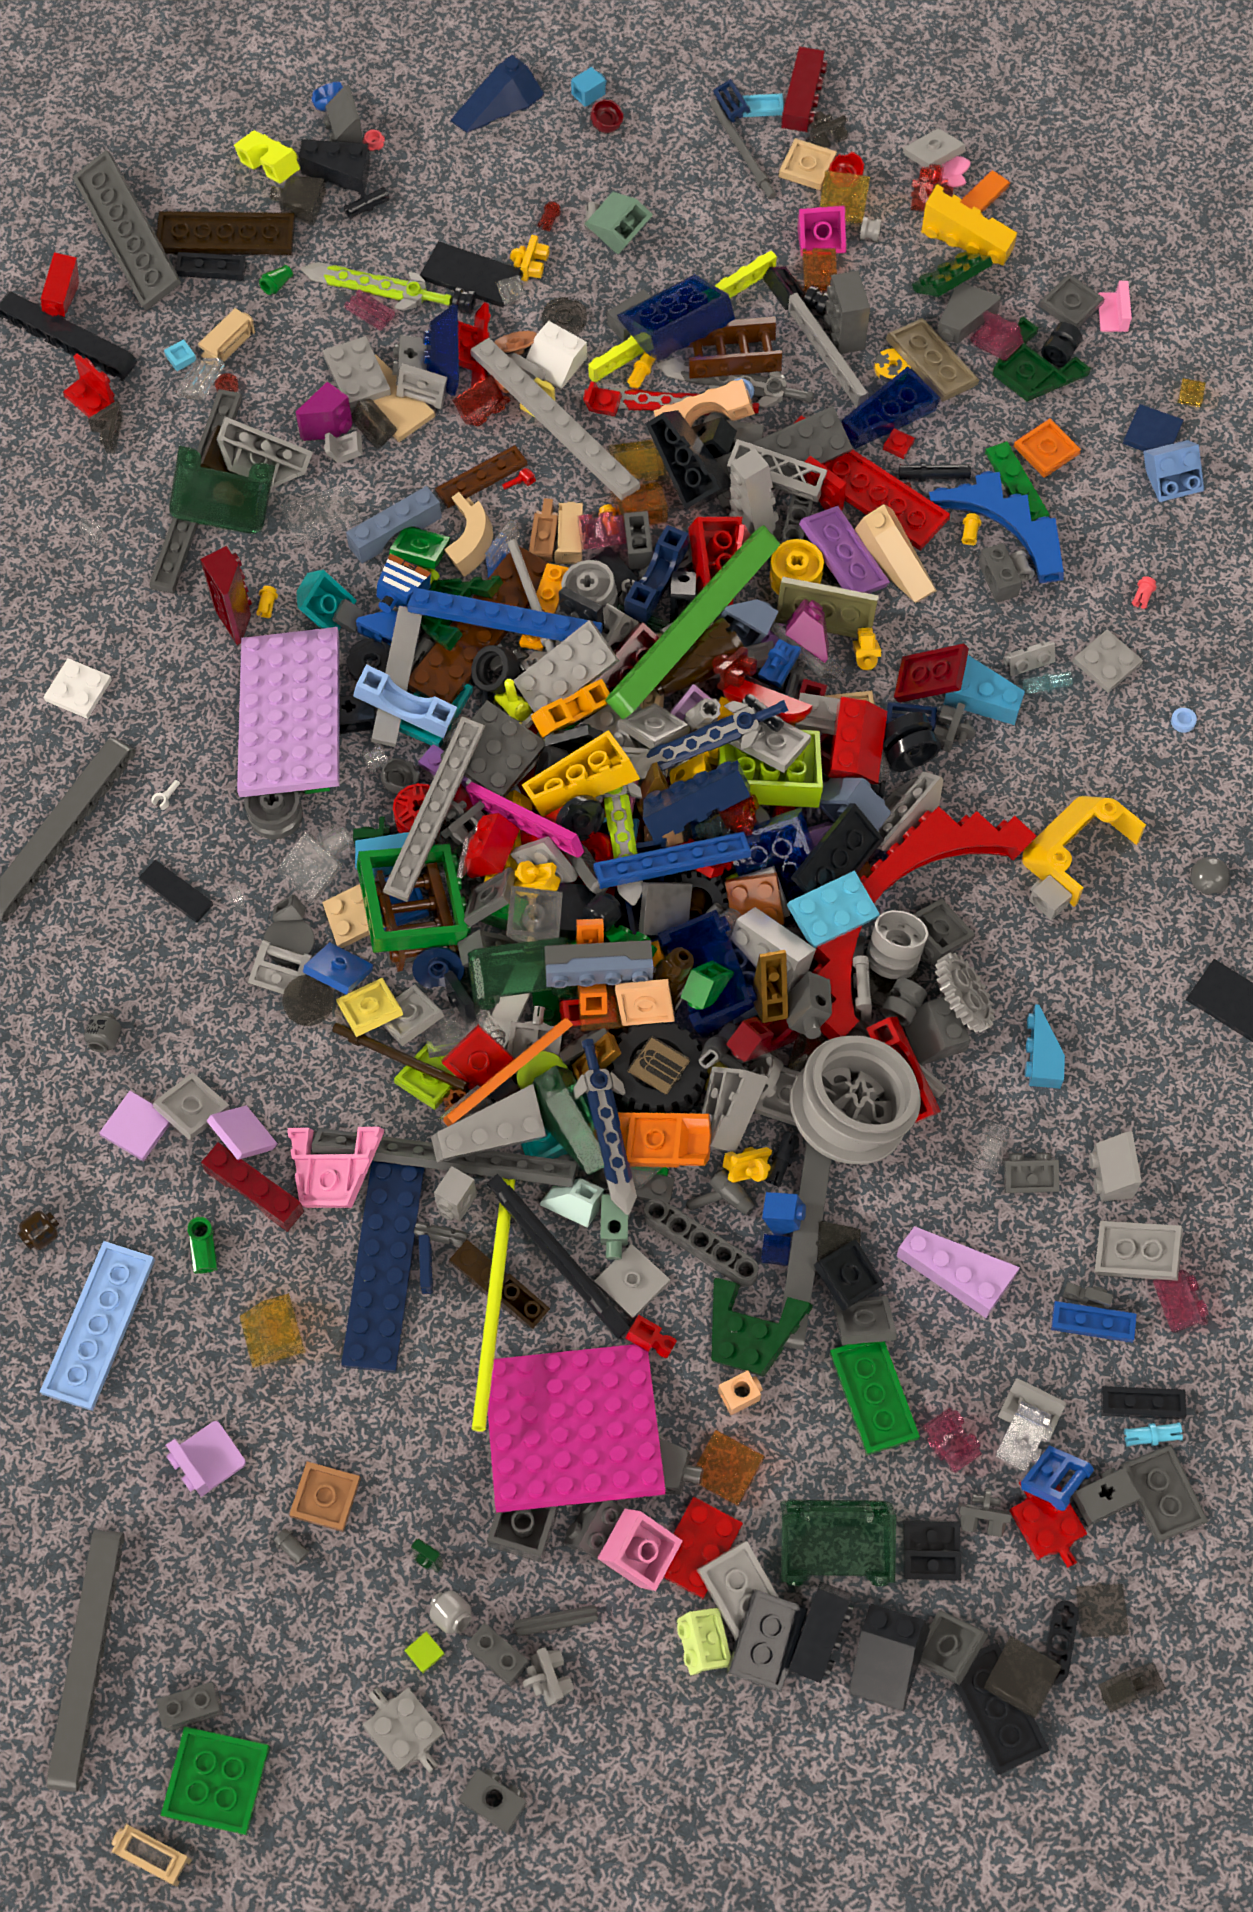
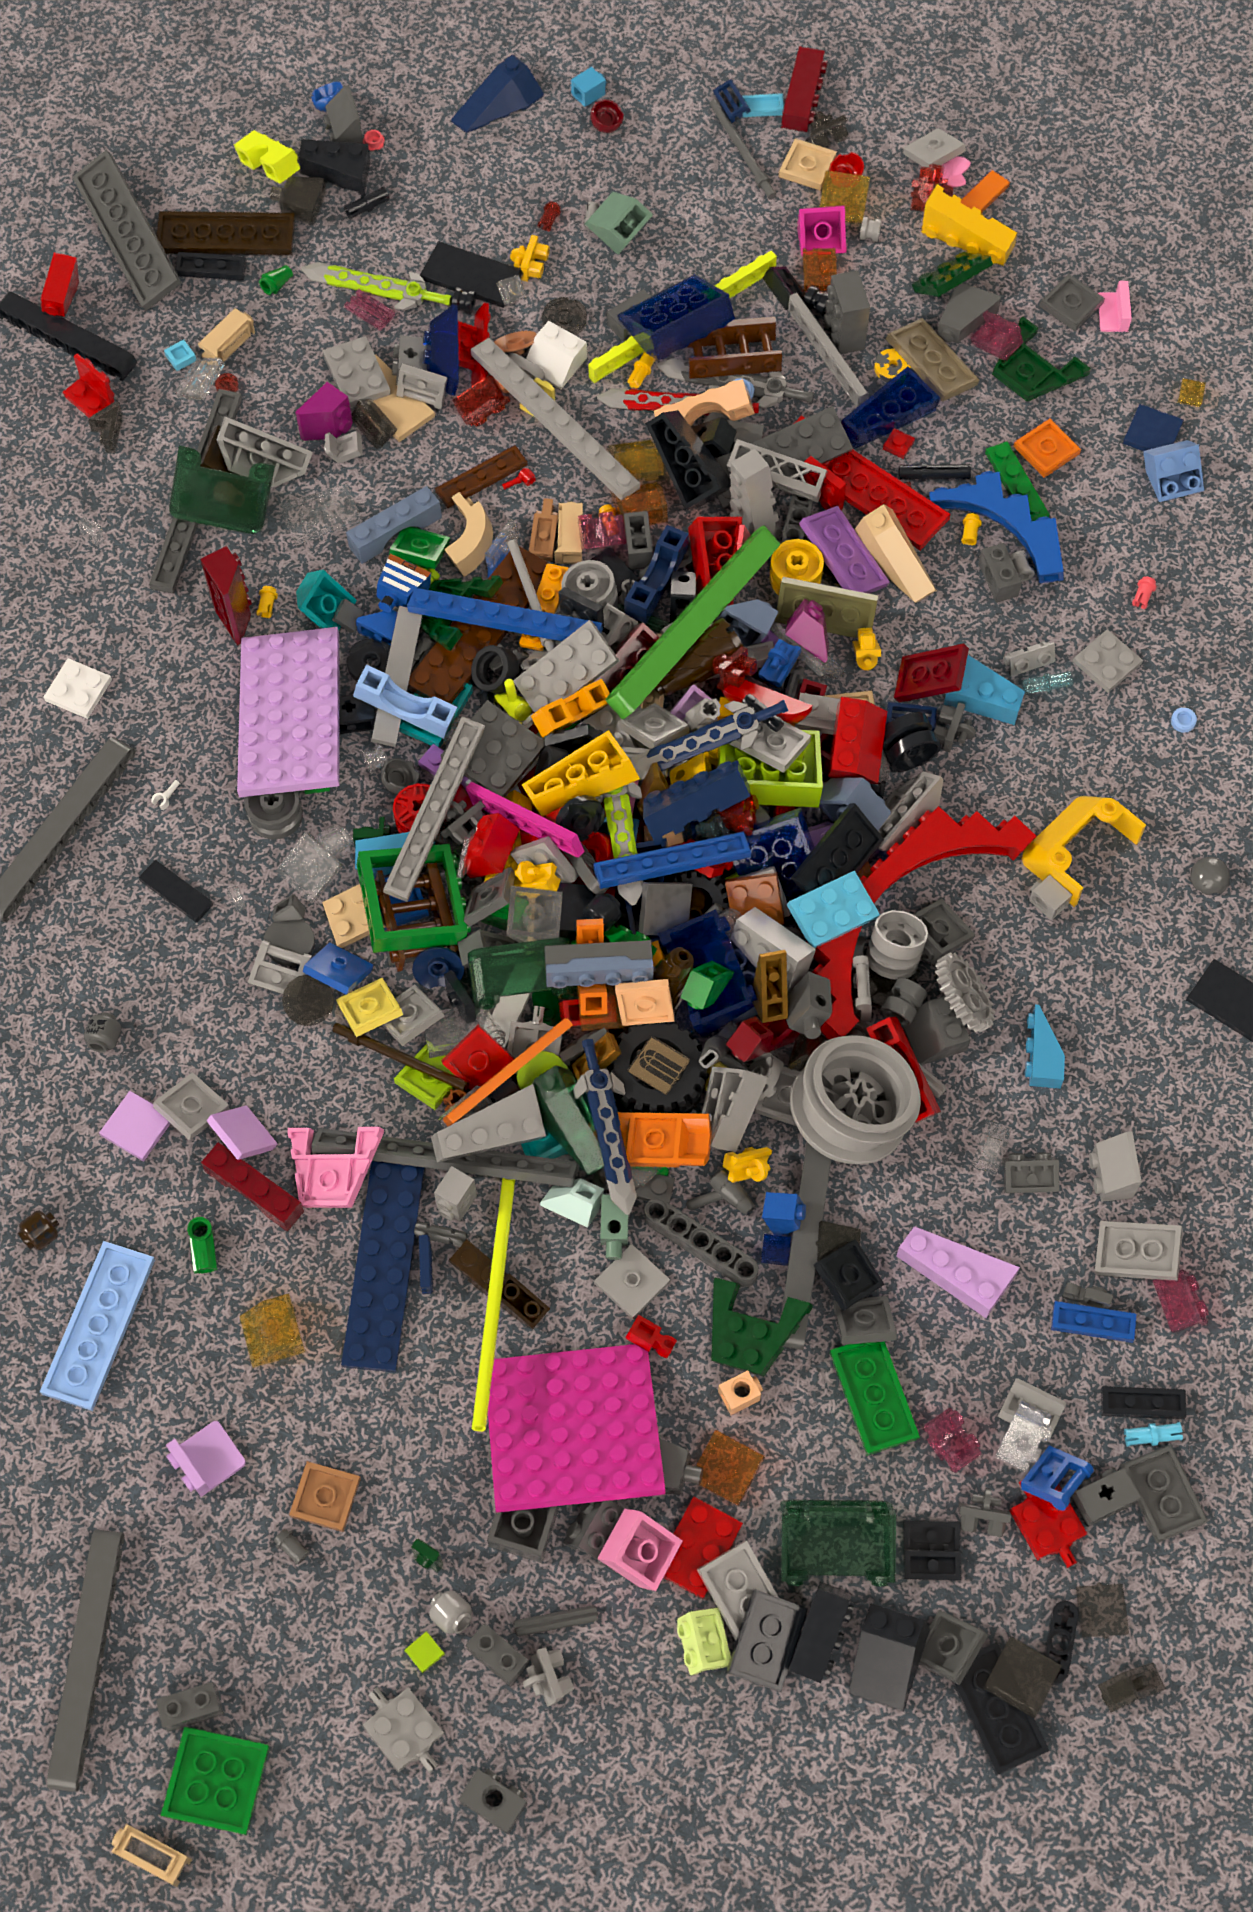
black piece [487,1174,631,1339] -> none
red bracket [583,381,622,417] -> none
black pin [765,1132,799,1187] -> none
black wheel [1041,322,1083,367] -> none

